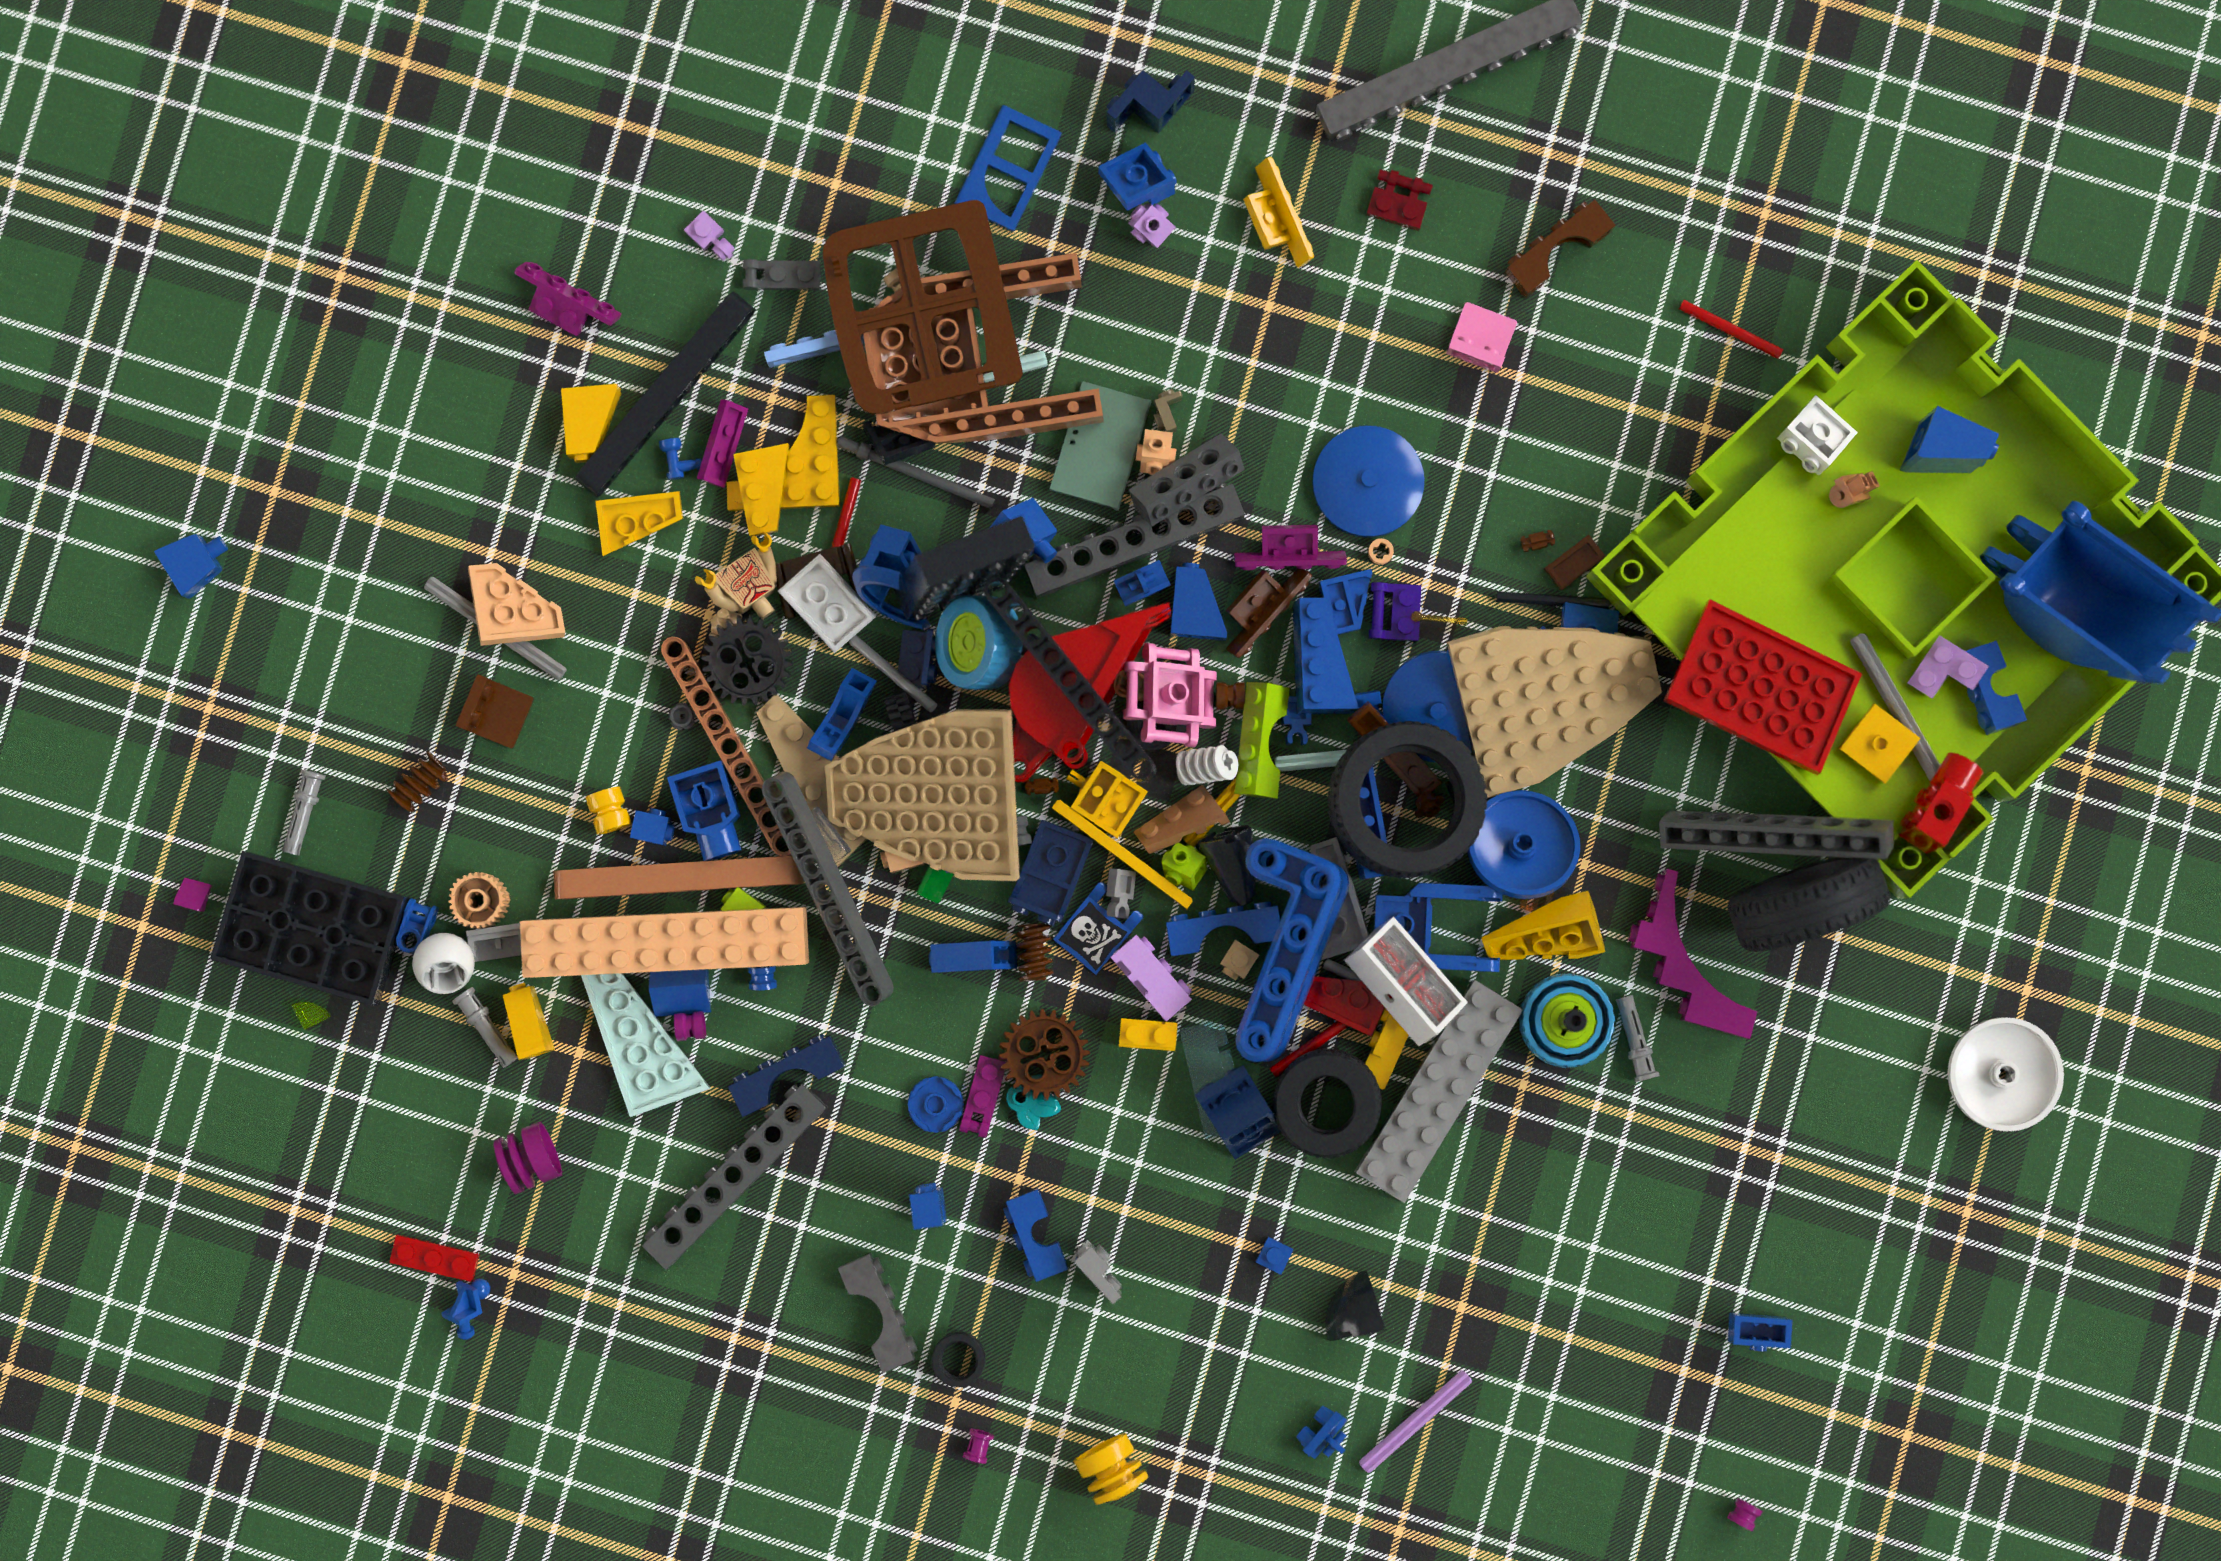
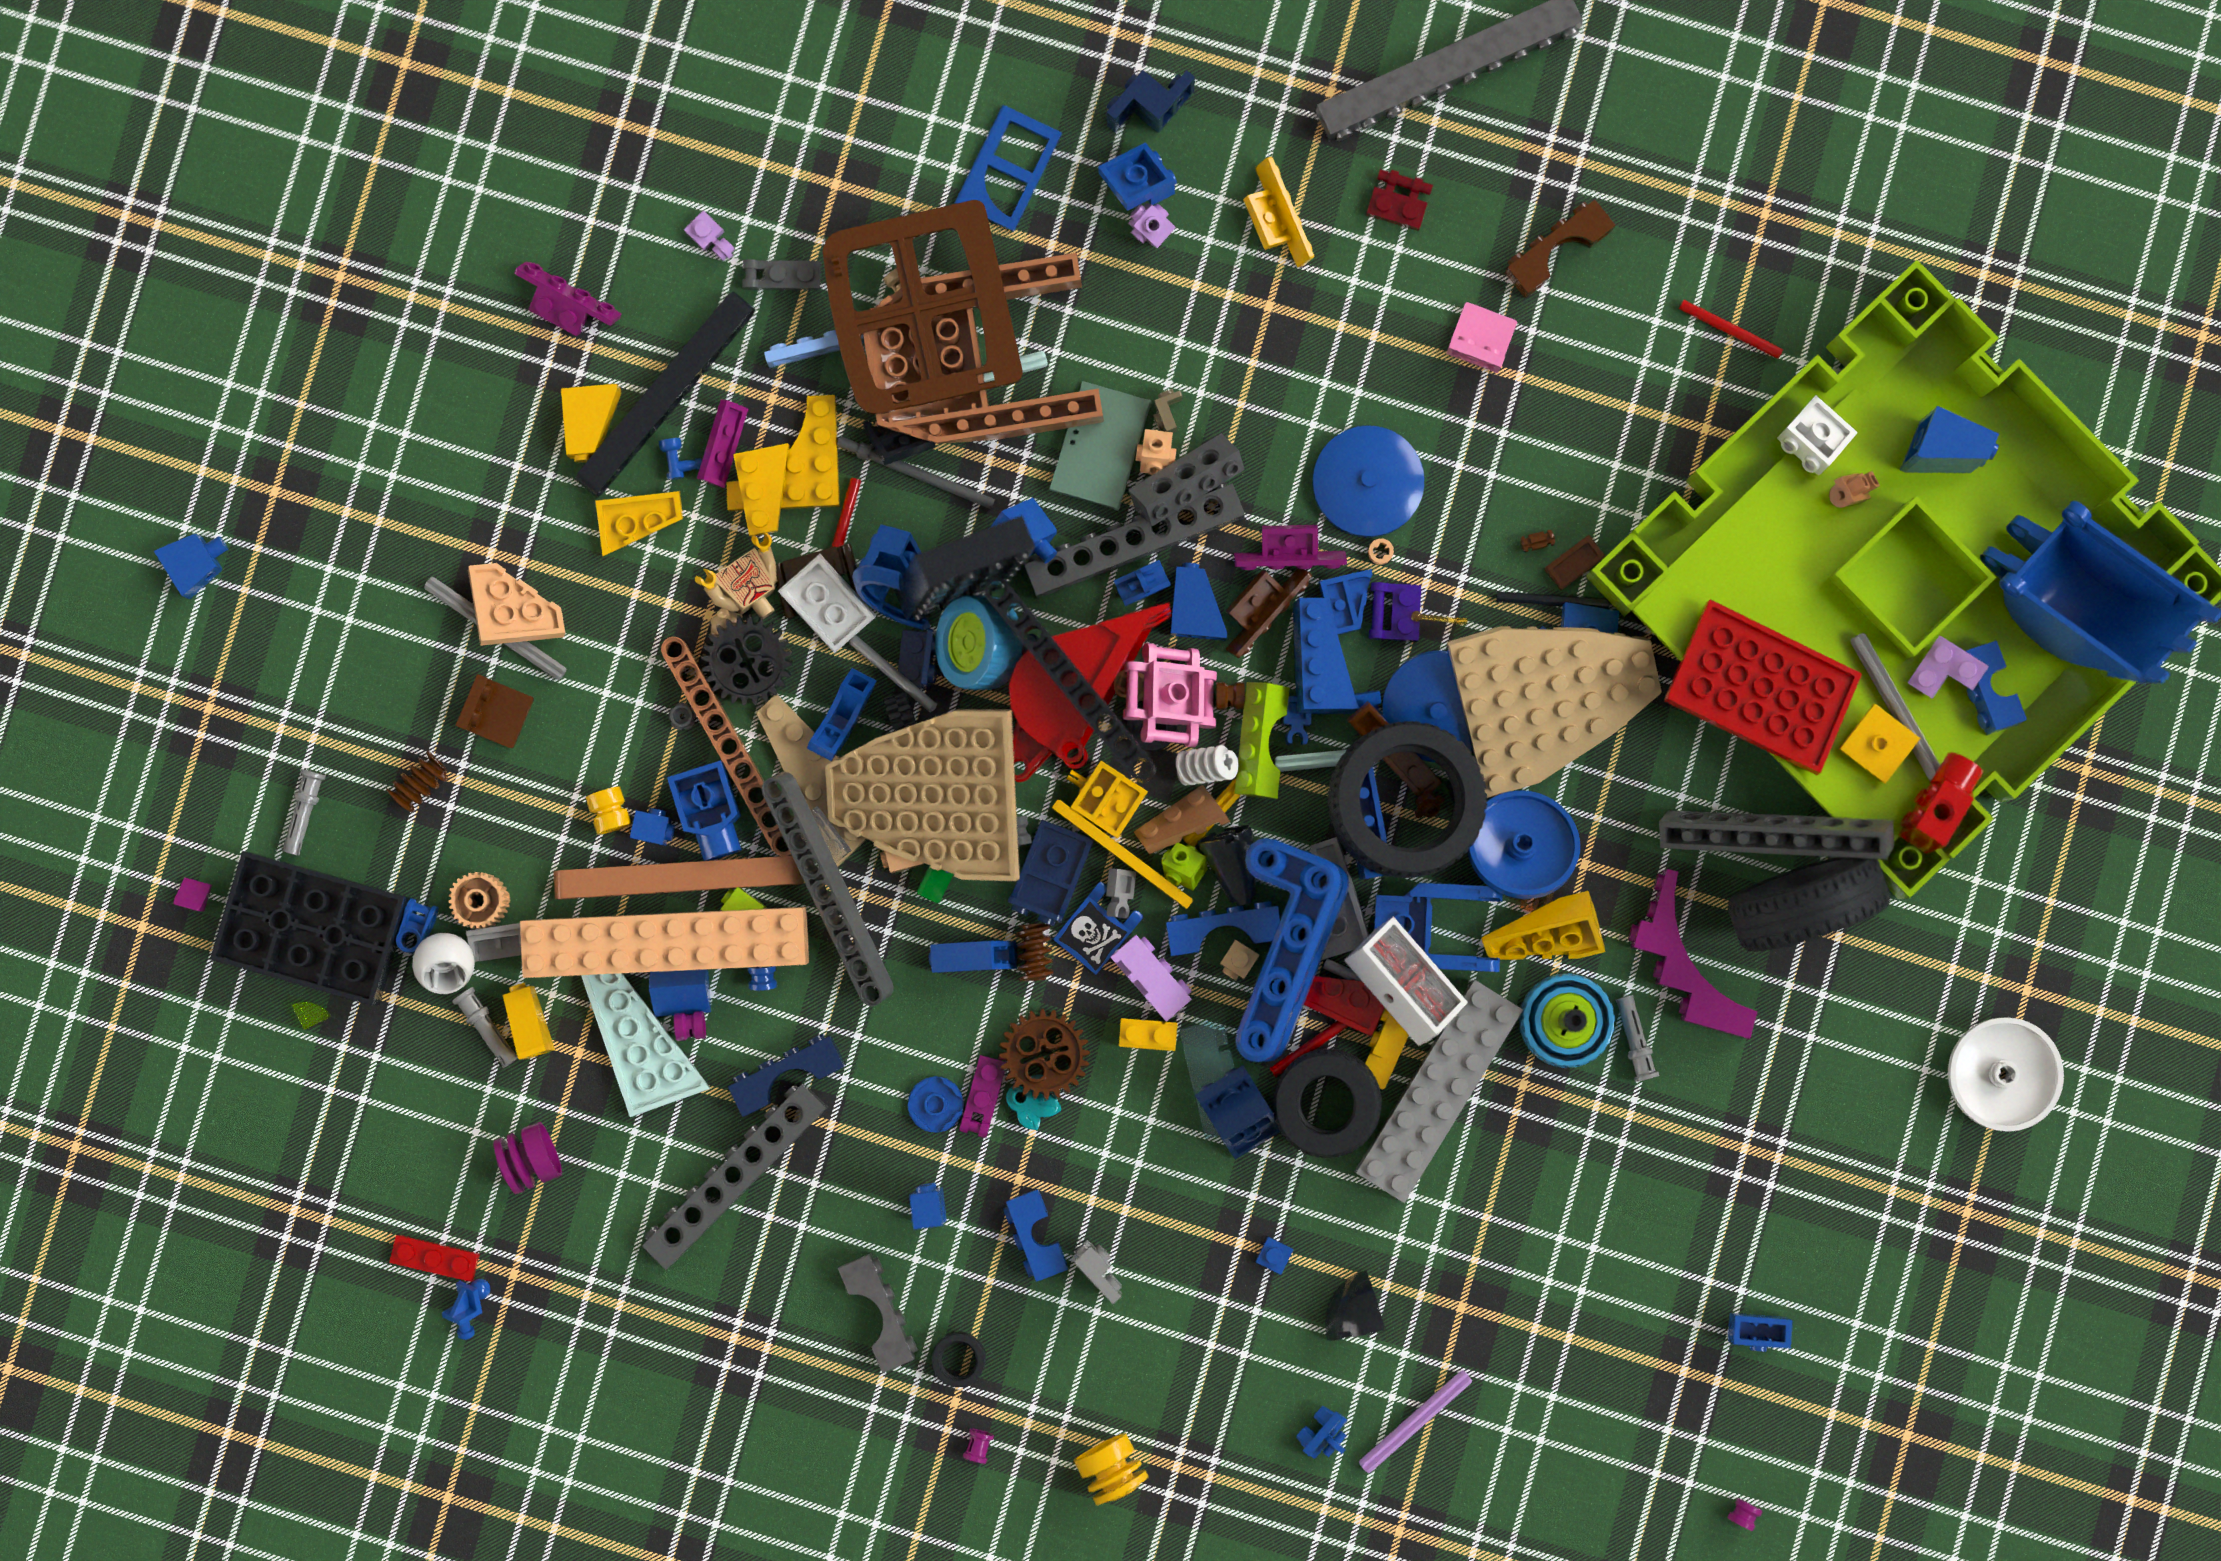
reddish brown piece [1025,777,1059,795] -> none

